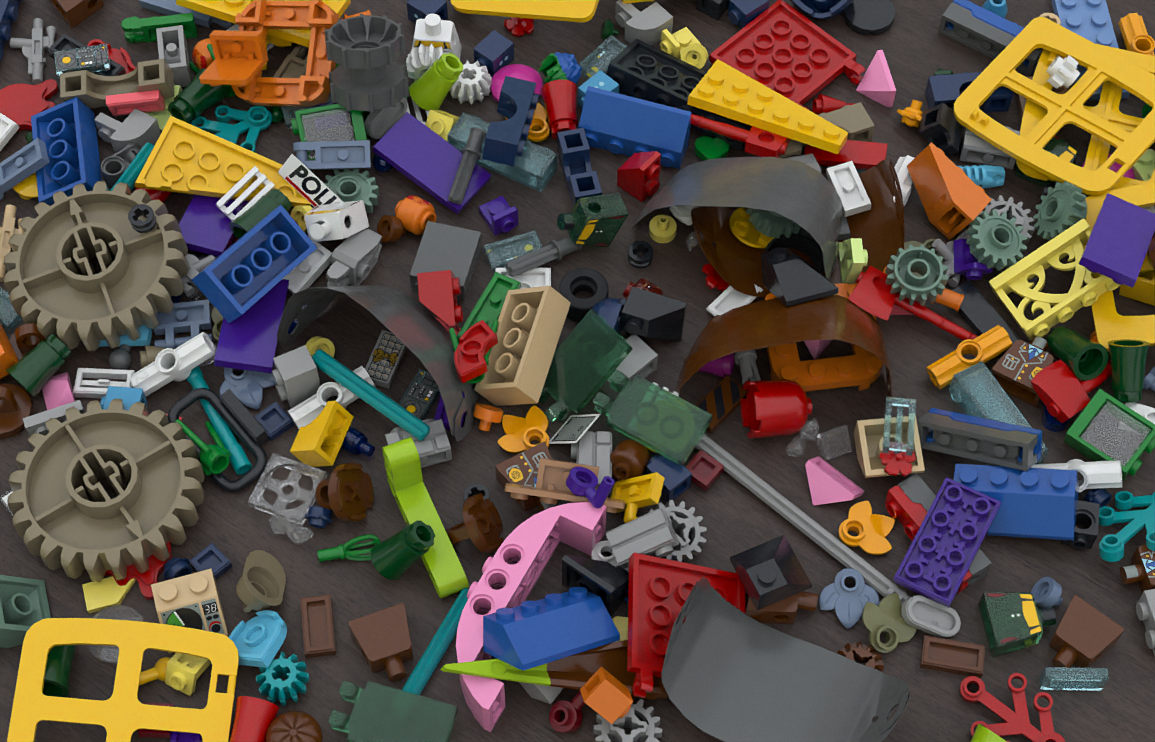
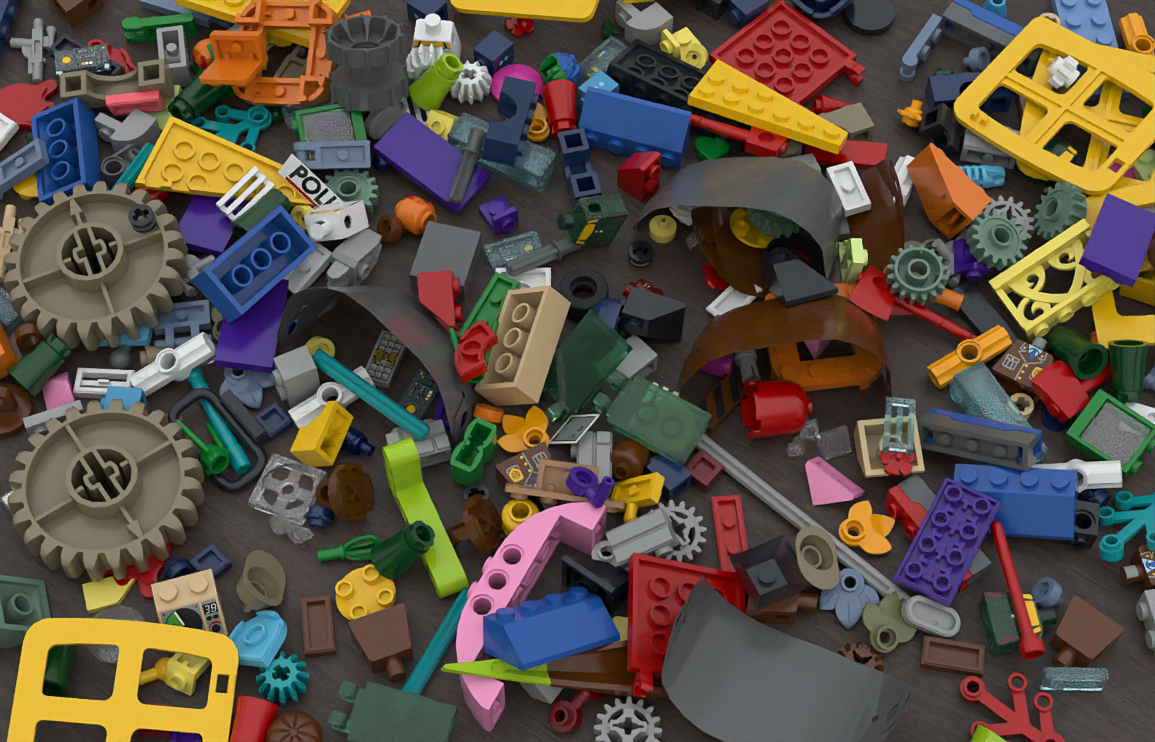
orange brick [580,667,633,724] -> none
bright pink slope [856,50,896,107] -> none
none -> yellow dish [335,564,396,621]
none -> green brick [450,417,497,487]
none -> yellow head [501,498,540,537]
none -> red tile [710,494,748,573]
none -> dark tan piece [792,526,839,590]
none -> sand blue plate [899,14,943,82]
none -> sand blue tile [963,47,991,73]
none -> red piece [990,521,1046,660]
none -> tan bush [1006,393,1034,422]

